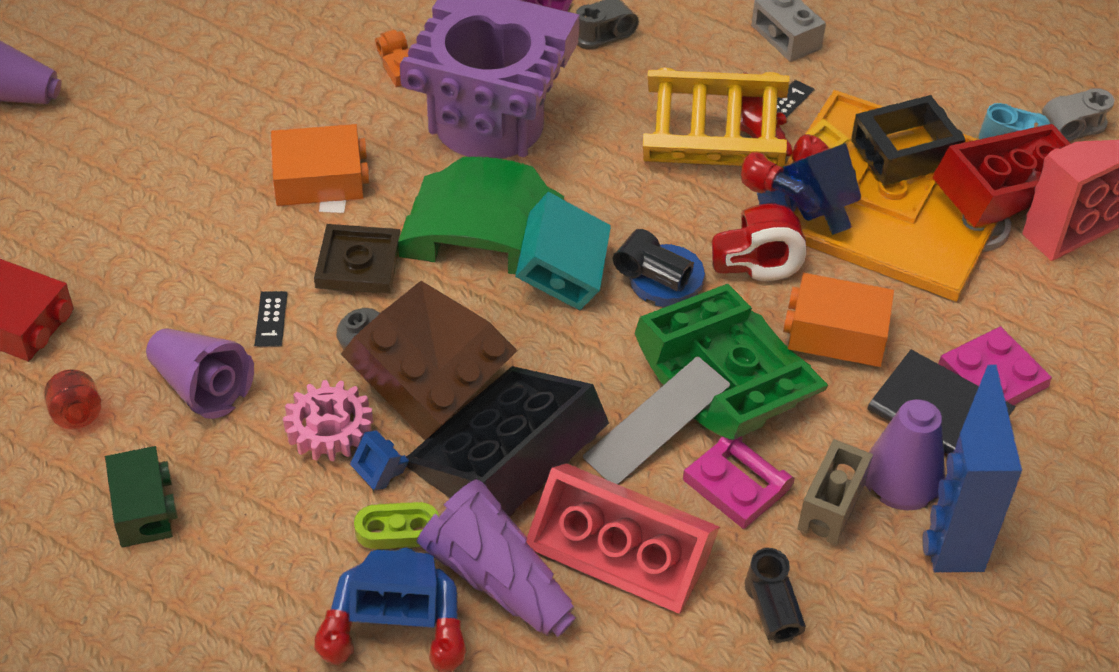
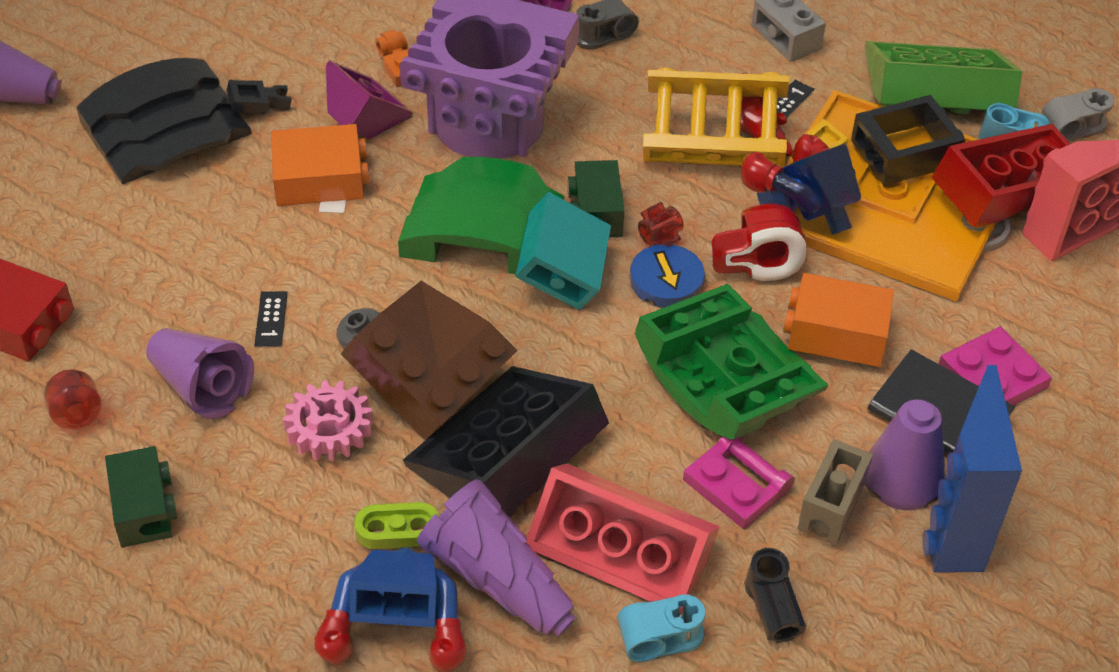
dark brown plate [314,224,401,294] -> none
blue tile [350,430,409,490] -> none
light grey sticker [583,357,730,484] -> none
black piece [612,229,694,292] -> none
none -> black slope [76,58,252,185]
none -> black plate [226,80,292,114]
none -> magenta slope [326,60,413,139]
none -> dark green brick [567,160,625,237]
none -> medium azure piece [617,595,705,662]
none -> clear red gear [638,202,684,247]
none -> bright green slope [865,41,1023,114]

